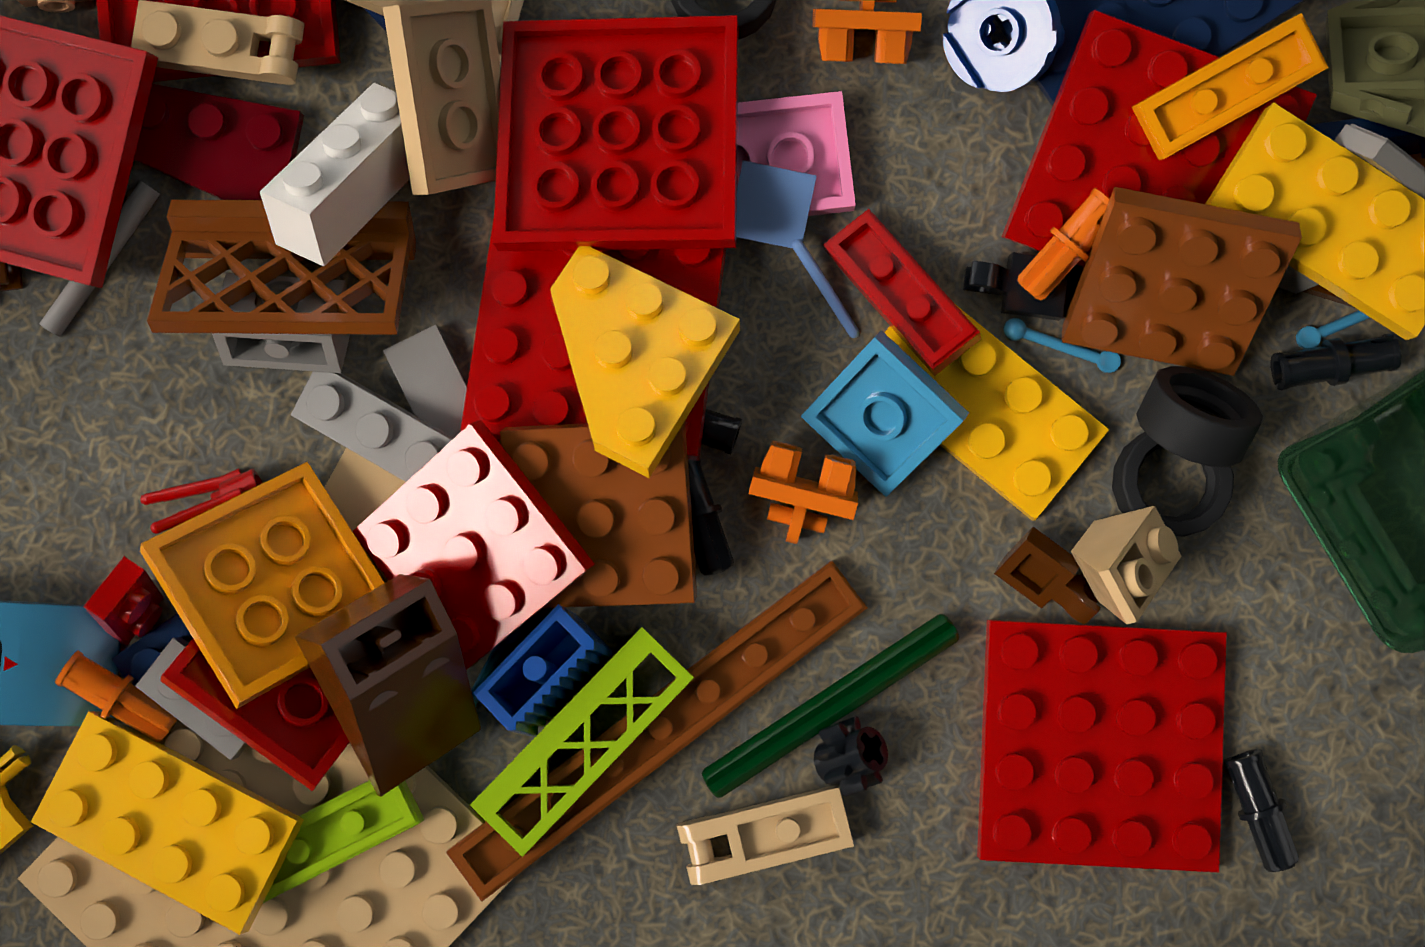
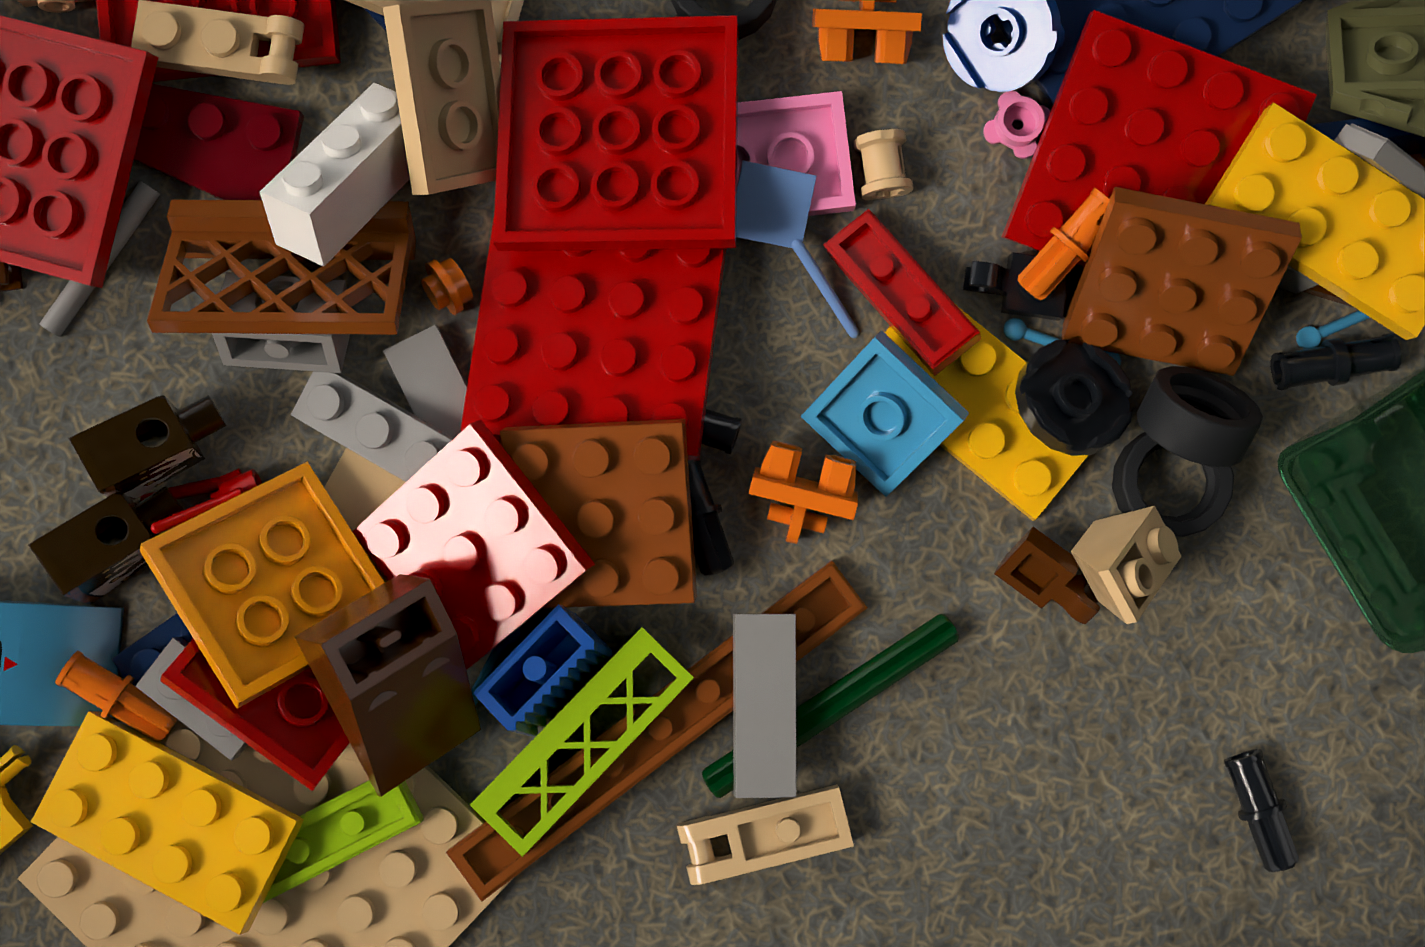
red plate [83,556,163,646] -> none
yellow plate [550,246,740,478] -> none
black gear [814,716,888,797] -> none
red plate [977,620,1227,873] -> none
light orange tile [1132,13,1329,160] -> none
none -> dark brown torso [28,486,184,605]
none -> dark brown torso [69,395,227,500]
none -> orange plate [421,258,473,315]
none -> light grey tile [733,614,797,798]
none -> tan bush [853,129,914,200]
none -> bright pink plate [983,91,1050,159]
none -> black tile [1015,339,1133,456]

